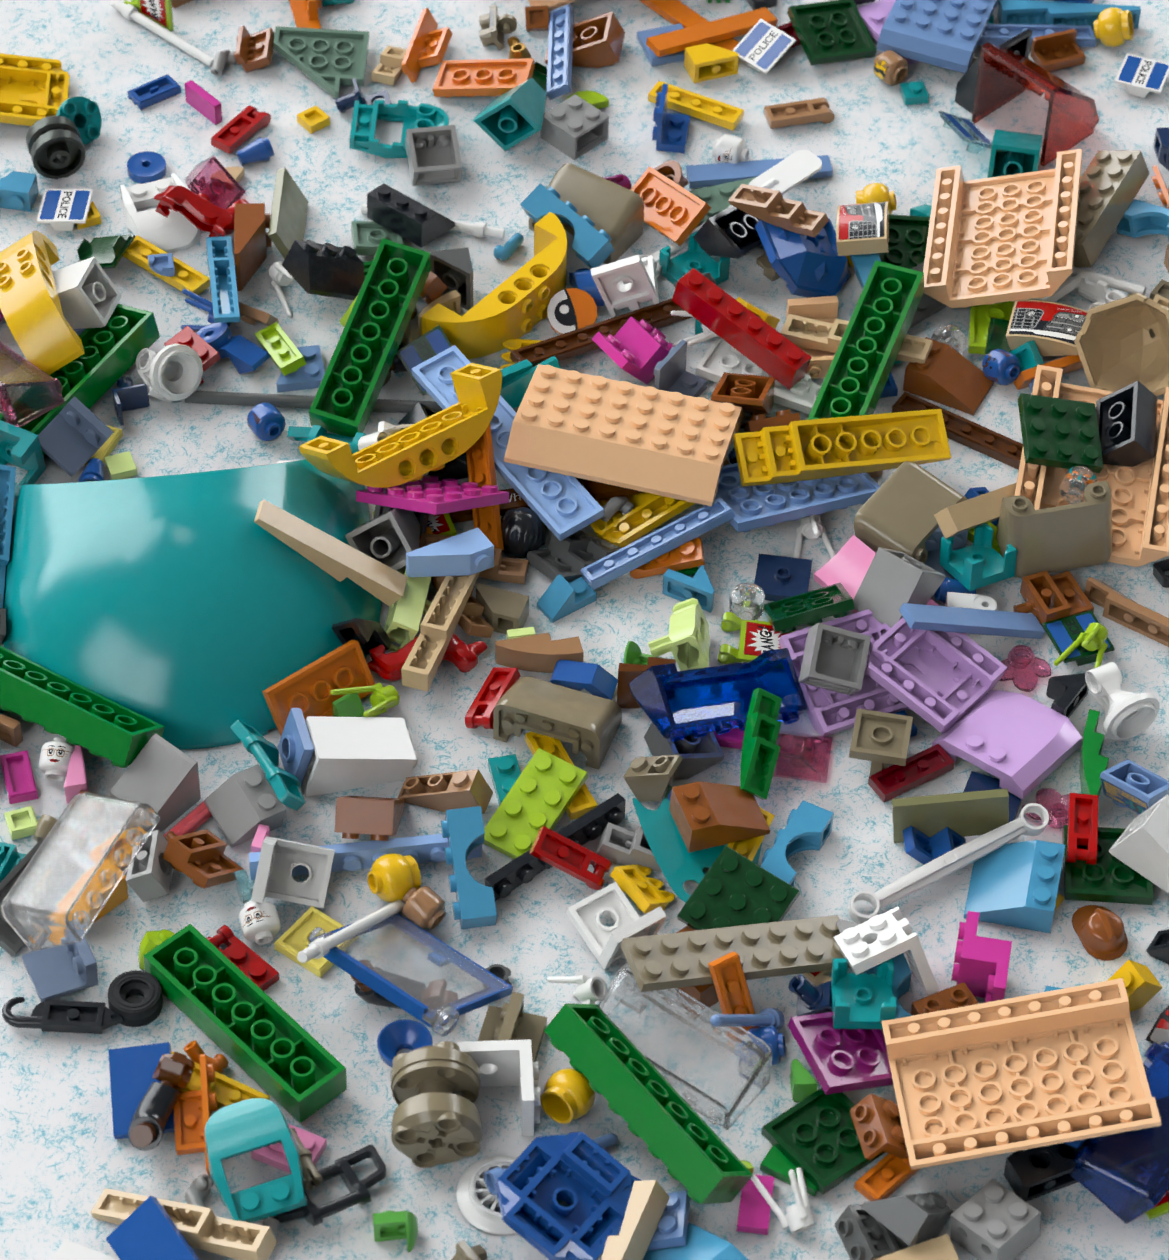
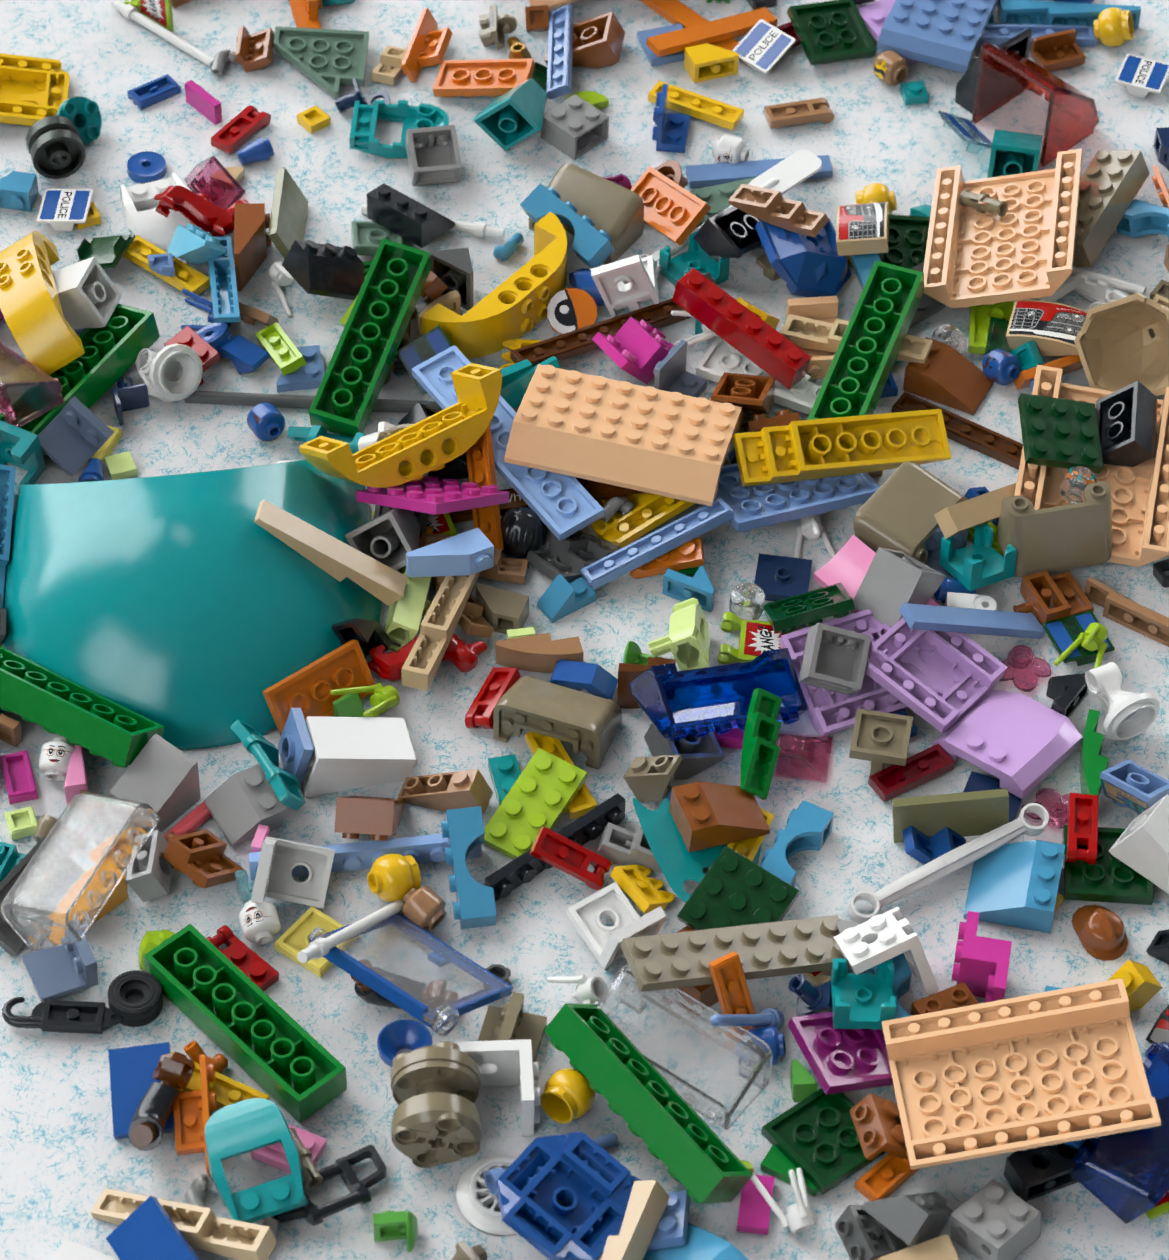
none -> medium azure slope [167,223,227,265]
none -> dark tan pin [959,190,1008,217]

